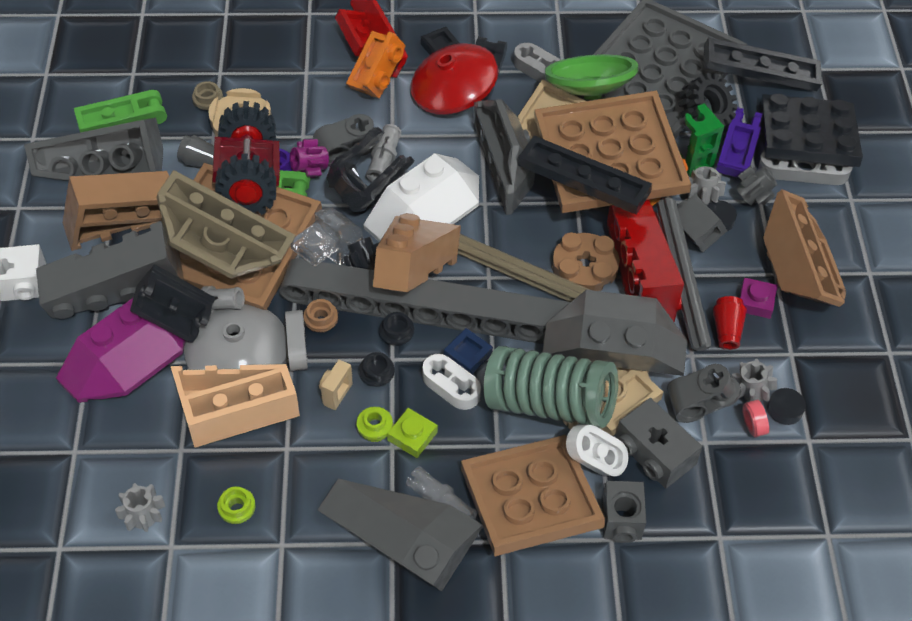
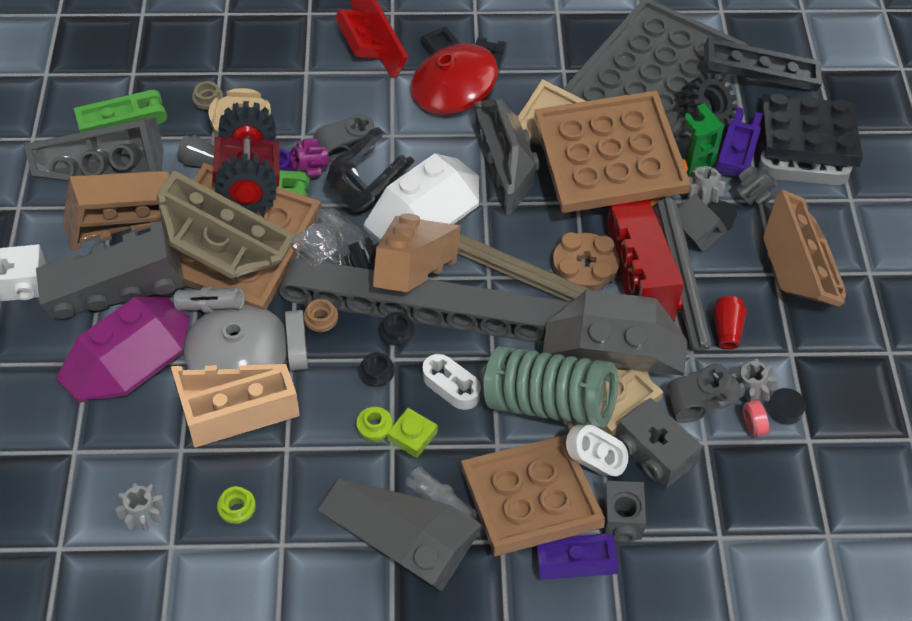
black hinge [130,264,215,343] -> none
tan plate [319,360,353,410] -> none
orange bracket [346,31,406,99] -> none
light grey pin [366,124,402,182] -> none
dark blue plate [444,328,493,374] -> none
light grey beam [513,43,560,83] -> none
black plate [518,135,652,215] -> none
bright green dish [545,55,638,100] -> none
magenta plate [739,277,778,319] -> none
none -> dark purple plate [537,534,618,580]

